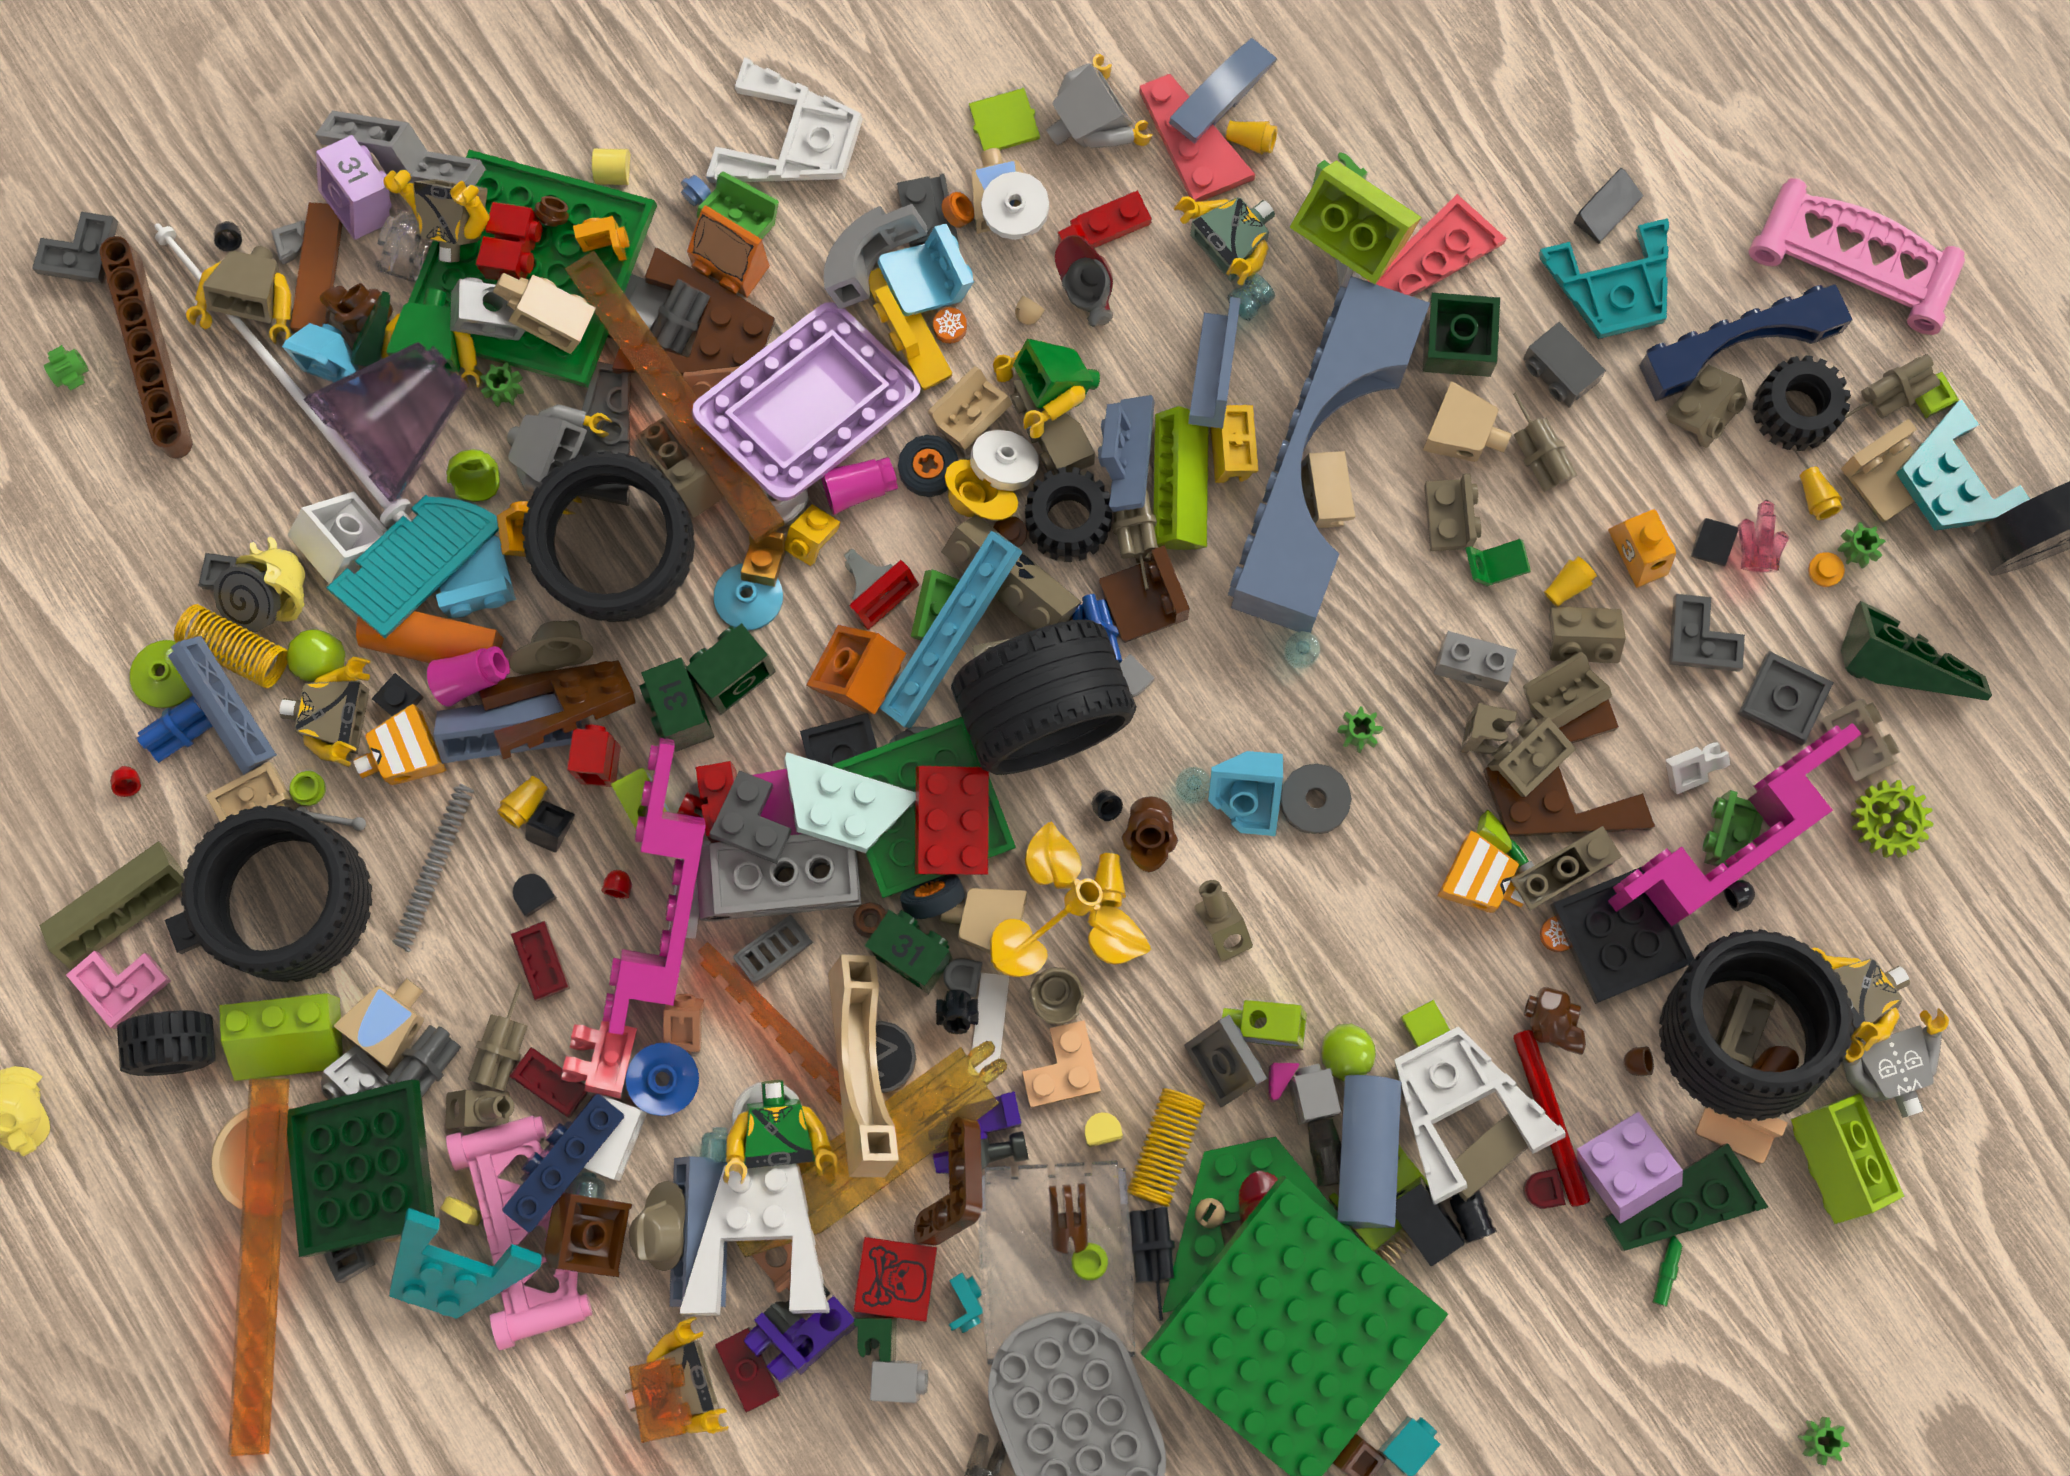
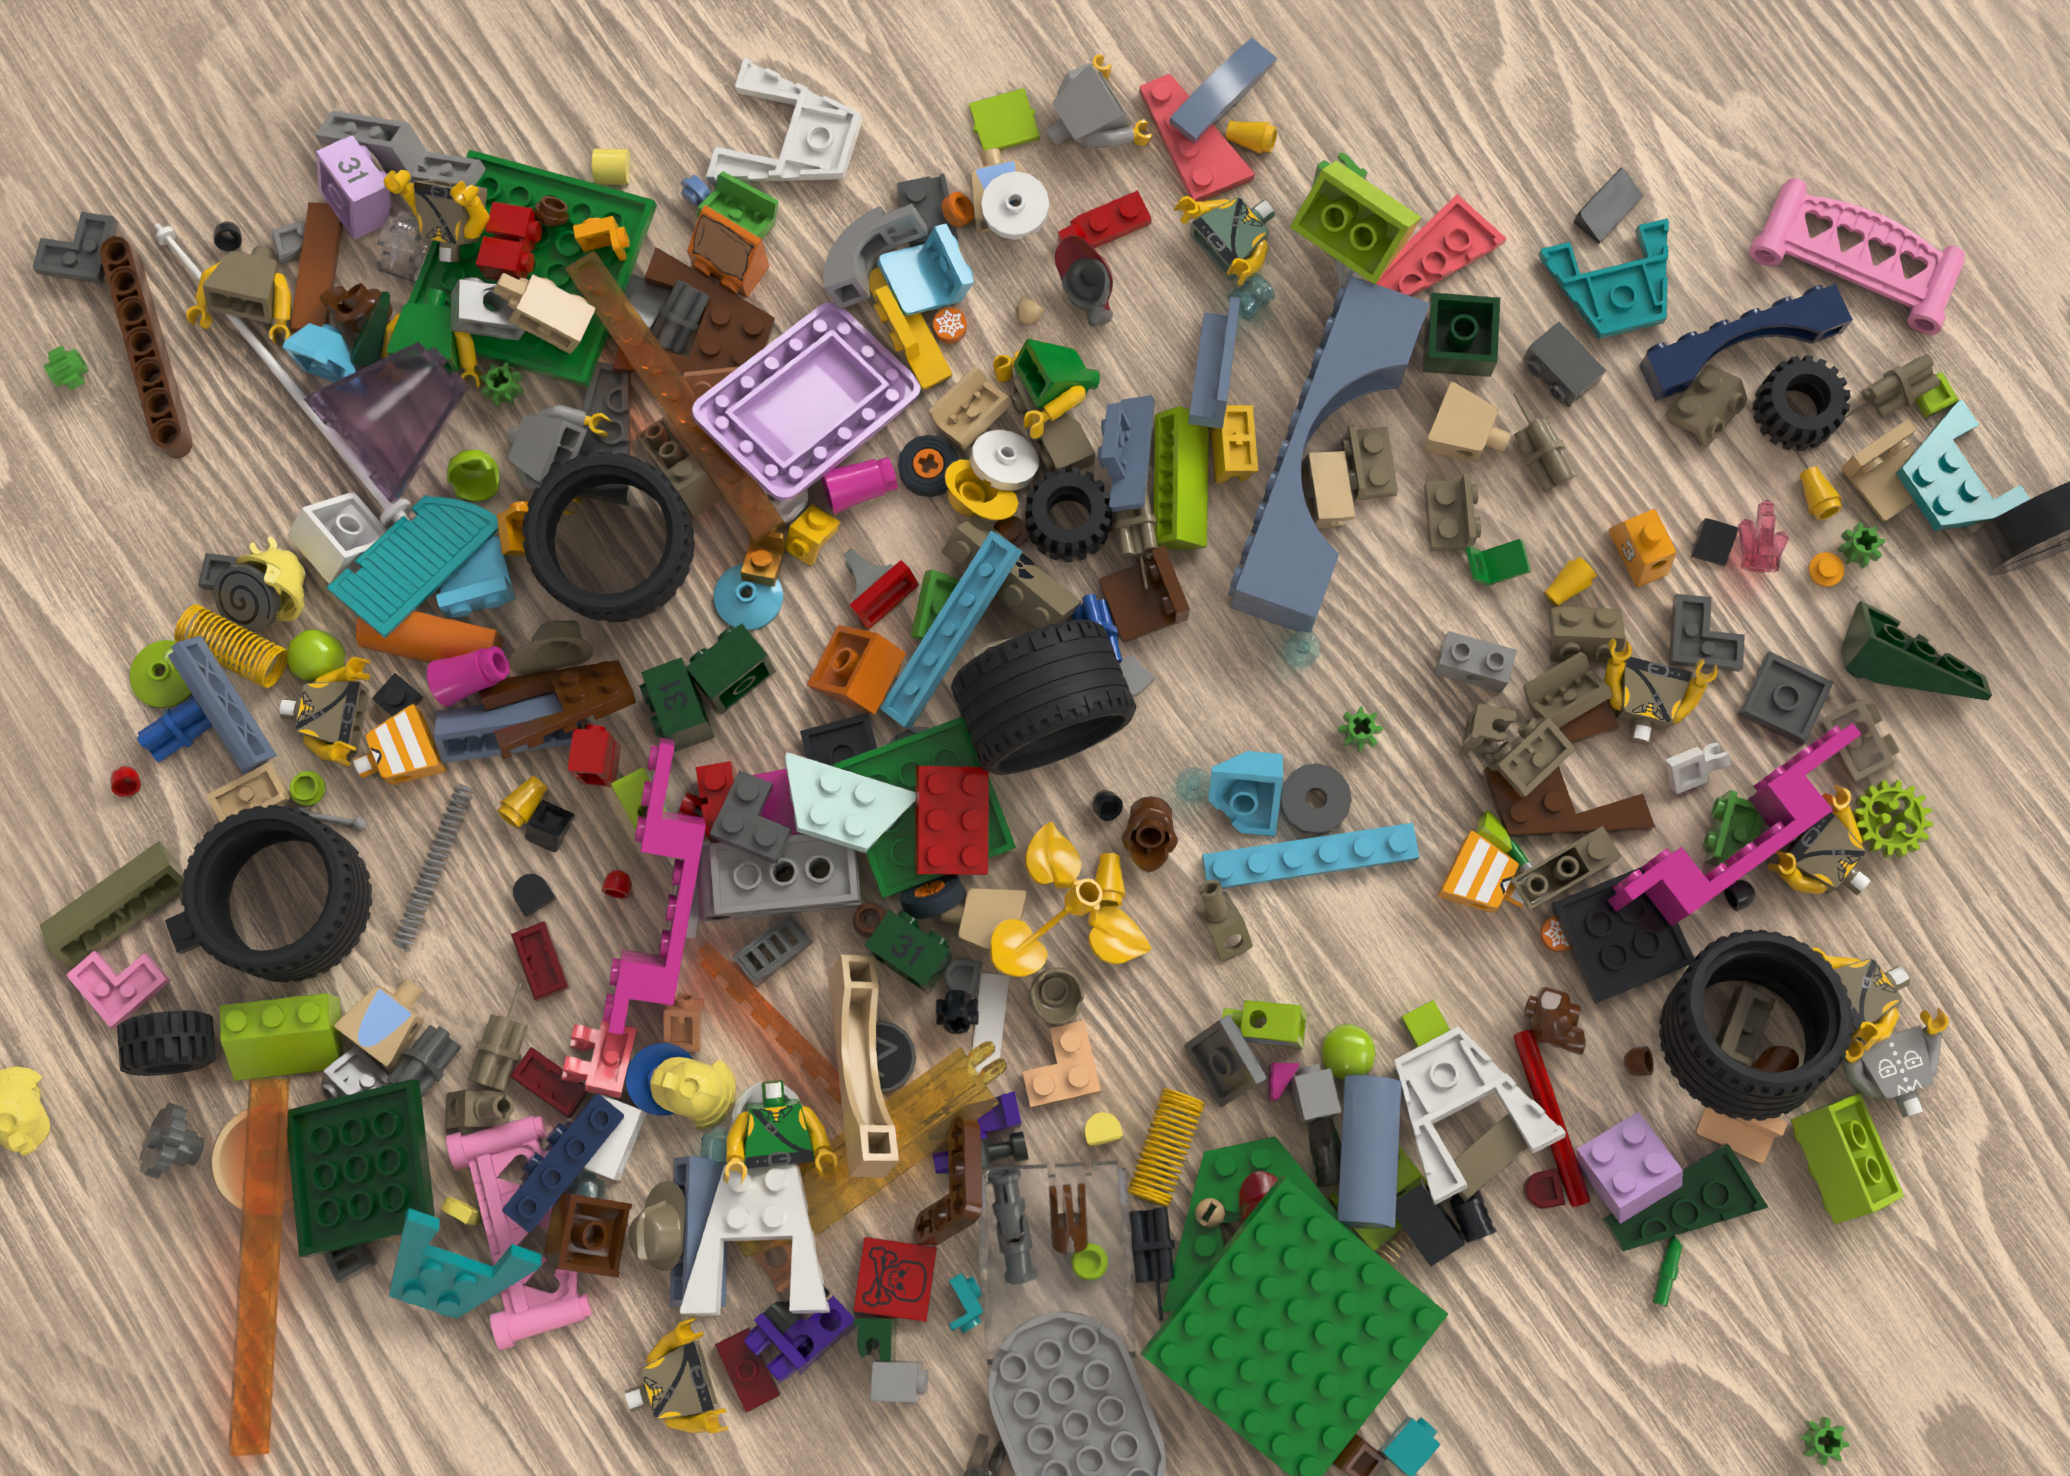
clear orange bracket [628,1357,692,1443] -> none
none -> dark grey plant [139,1103,205,1179]
none -> light yellow helmet [650,1057,736,1130]
none -> dark grey piece [987,1167,1037,1284]
none -> medium azure plate [1202,823,1419,889]
none -> dark tan bracket [1341,425,1398,501]
none -> torso [1604,639,1718,745]
none -> torso [1768,785,1871,895]

